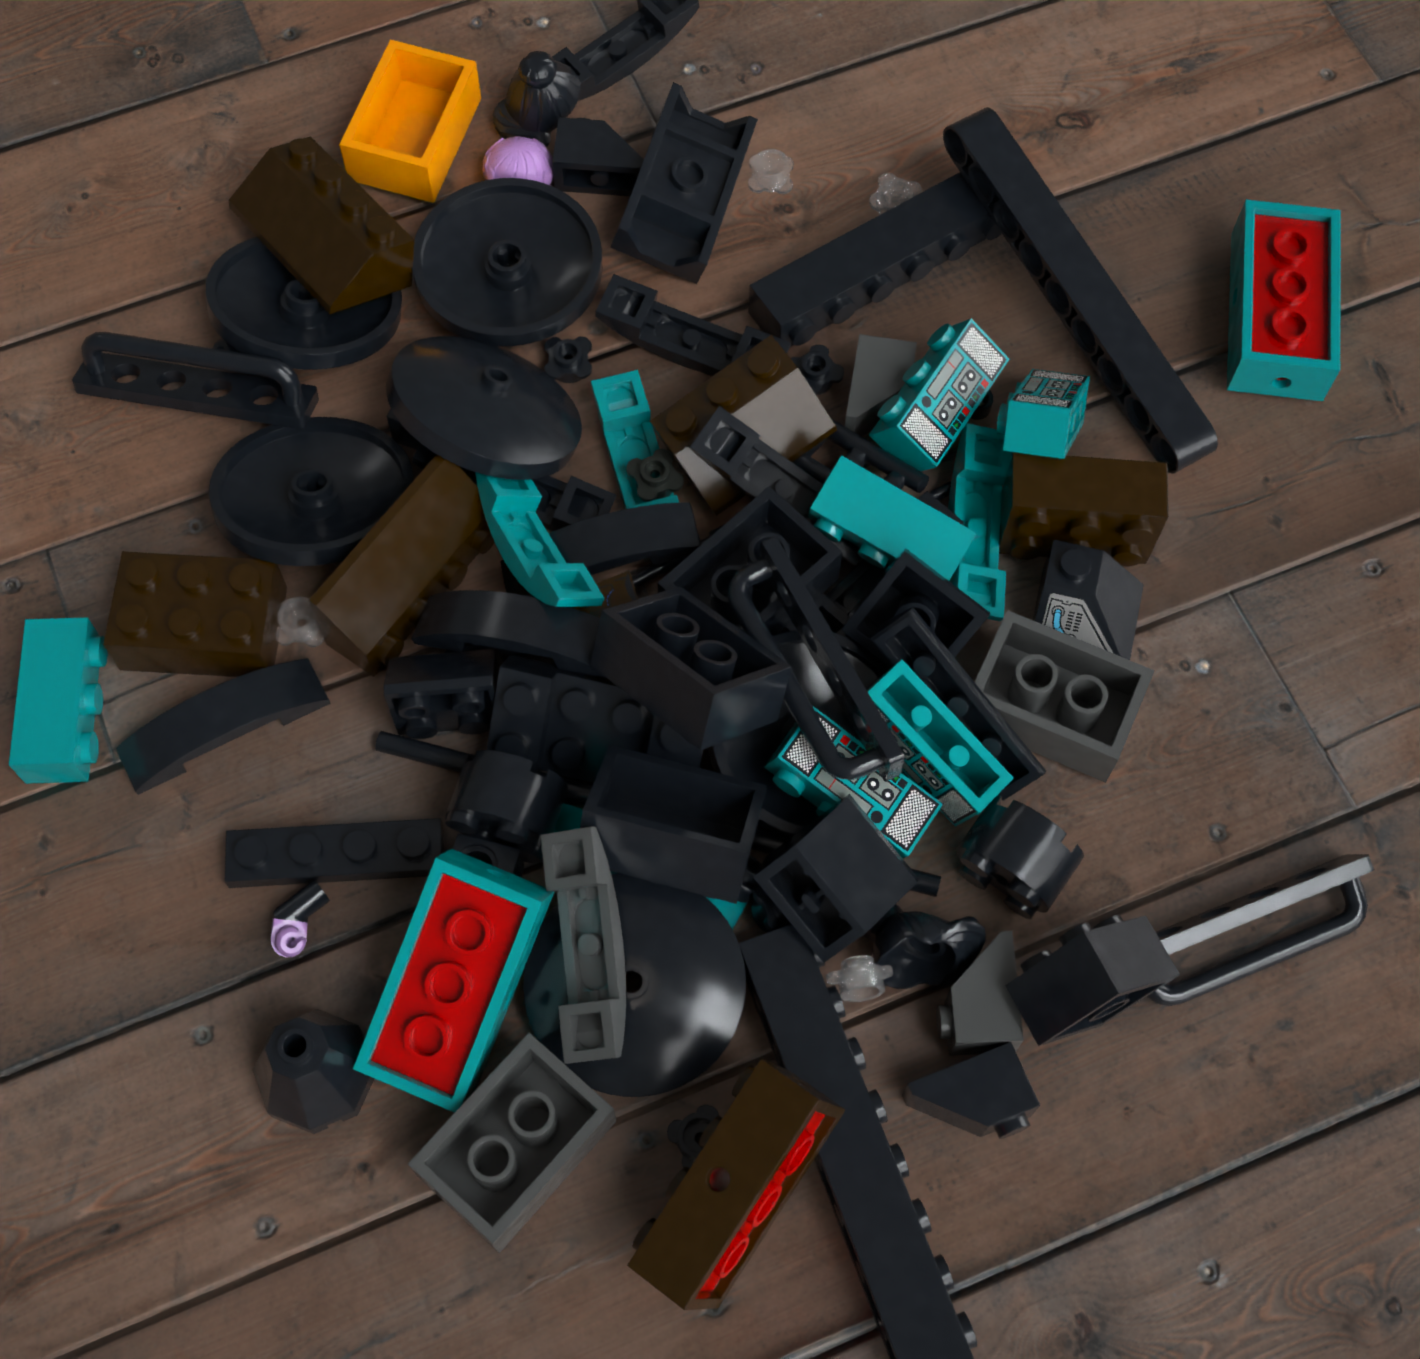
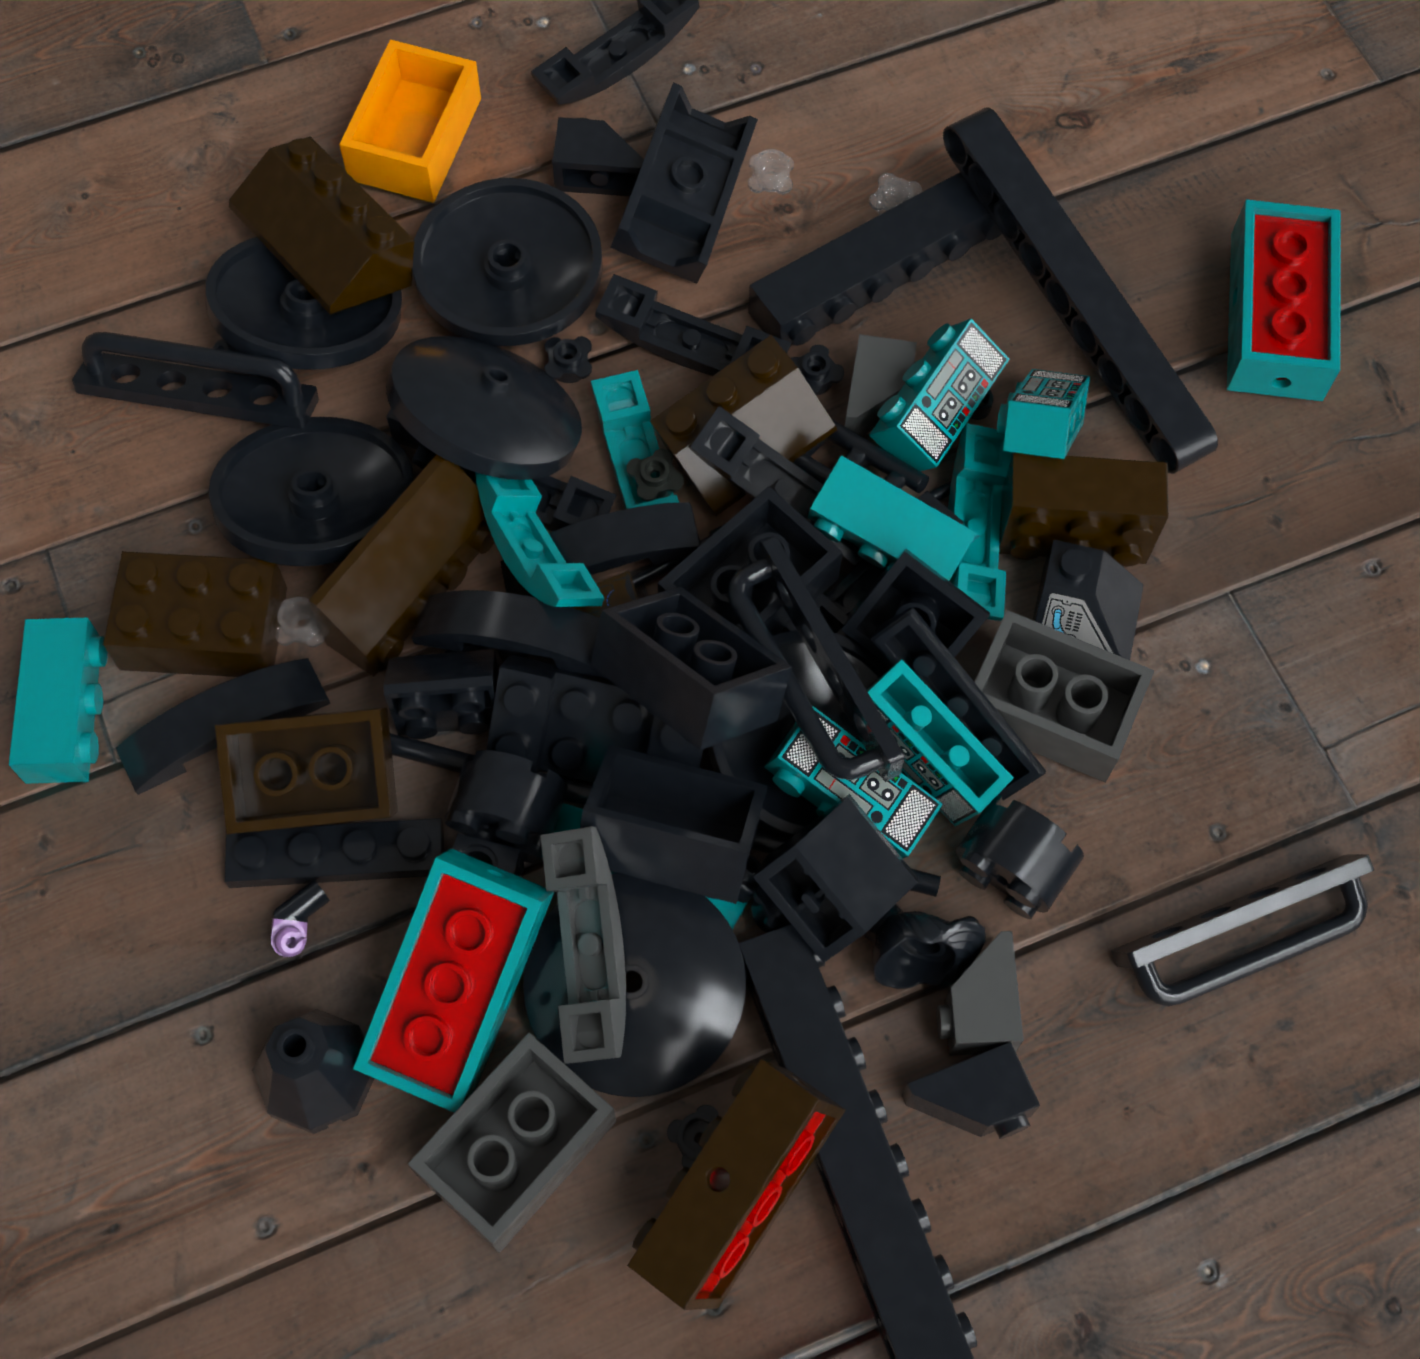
lavender hair [482,136,554,185] -> none
black hair [492,51,580,147] -> none
clear plate [826,955,893,1002] -> none
black brick [1005,915,1180,1046] -> none
none -> dark brown brick [215,707,398,834]

